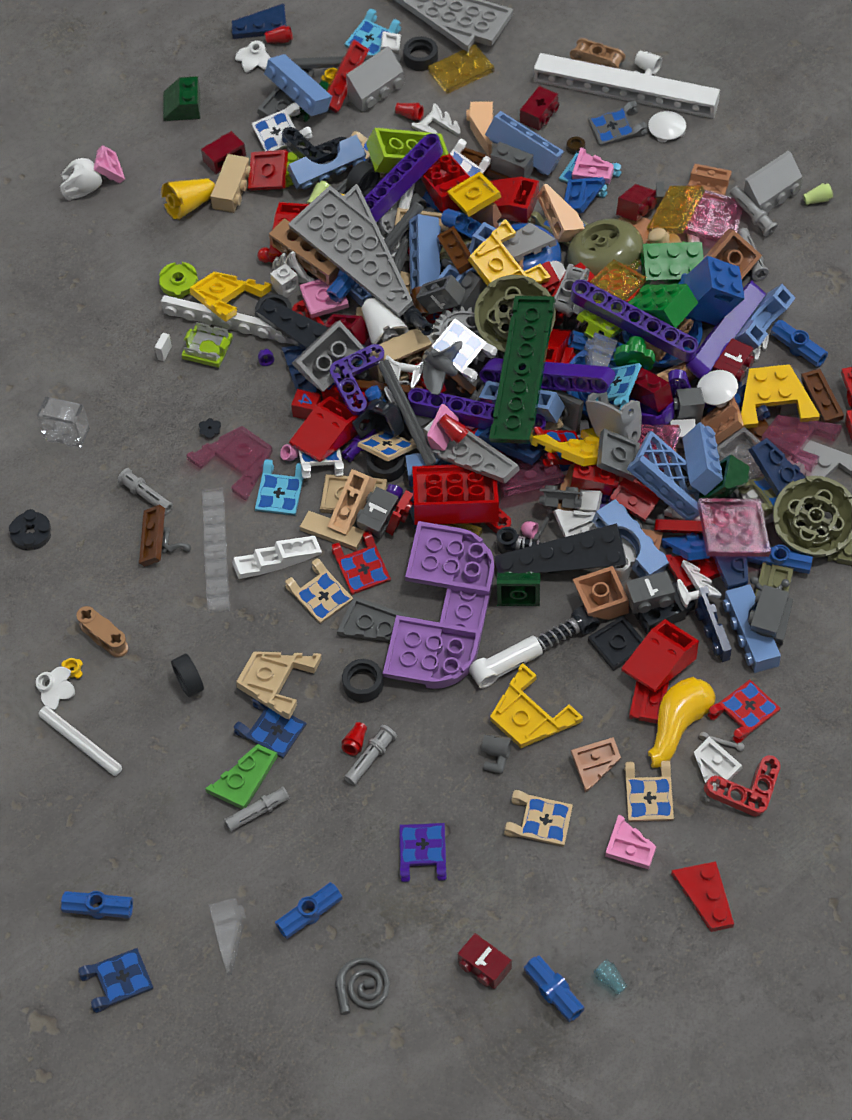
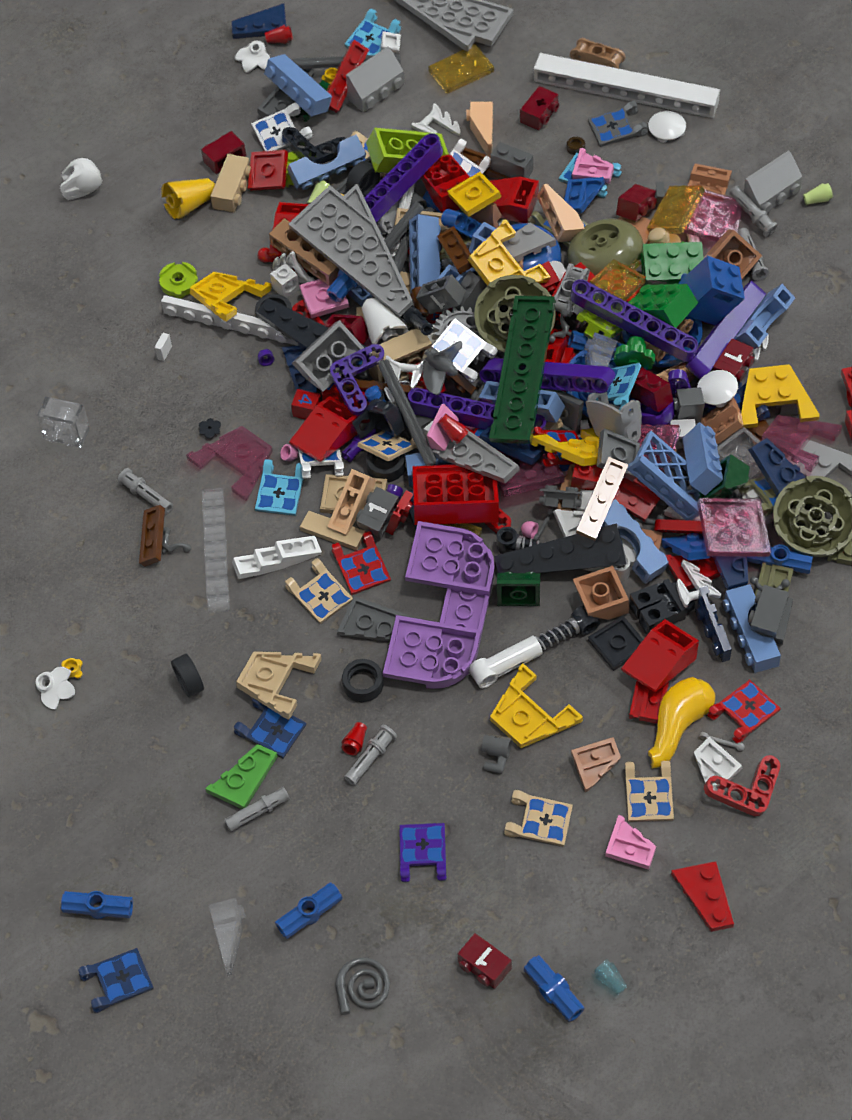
black plate [9,509,51,550] -> none
white axle [39,706,122,776] -> none
medium nougat piece [76,606,129,657] -> none
bright pink wing [94,145,125,183] -> none
dark green slope [163,76,200,121] -> none
piece [181,322,233,368] -> none
red cone [395,102,424,121] -> none
black tyre [403,36,438,71] -> none
medium blue brick [485,111,564,175] -> none
dark grey brick [625,571,675,614] -> none
white piece [634,51,662,76] -> none
blue piece [770,320,828,367] -> none
reddish brown plate [801,369,844,425] -> none
none -> dark grey piece [549,309,571,343]
none -> plate [576,457,628,541]

